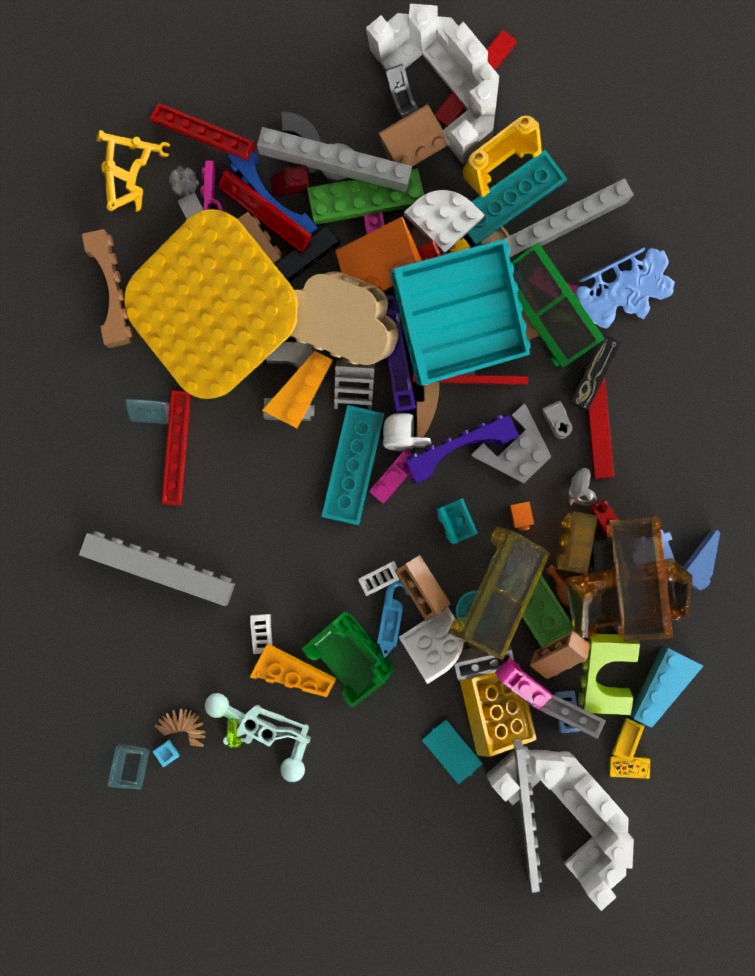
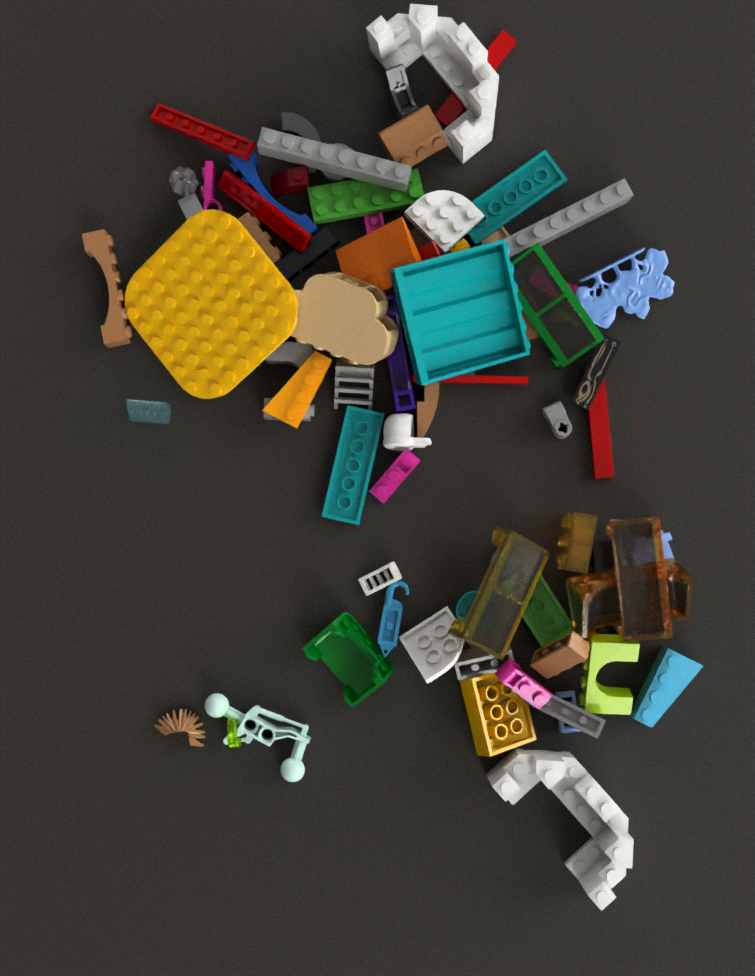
light grey brick [79,531,235,606] -> none
yellow piece [96,130,170,212] -> none
clear light blue tile [108,744,150,789] -> none
medium azure tile [152,739,180,767] -> none
red tile [161,390,191,506] -> none
white slope [250,614,272,654] -> none
light orange wing [250,643,336,697] -> none
medium nougat brick [395,555,451,620] -> none
dark purple arch [403,415,519,485] -> none
teal piece [422,719,483,784] -> none
teal bracket [437,498,478,545] -> none
yellow windscreen [462,116,542,198] -> none
light grey wing [471,404,551,484] -> none
orange brick [508,501,534,531] -> none
plate [513,739,542,893] -> none
dark orange piece [545,565,581,608] -> none
light grey piece [568,467,597,506] -> none
red leg [590,499,624,539] -> none
yellow tile [609,756,650,779] -> none
yellow tile [612,718,645,763] -> none
medium blue slope [677,530,720,590] -> none

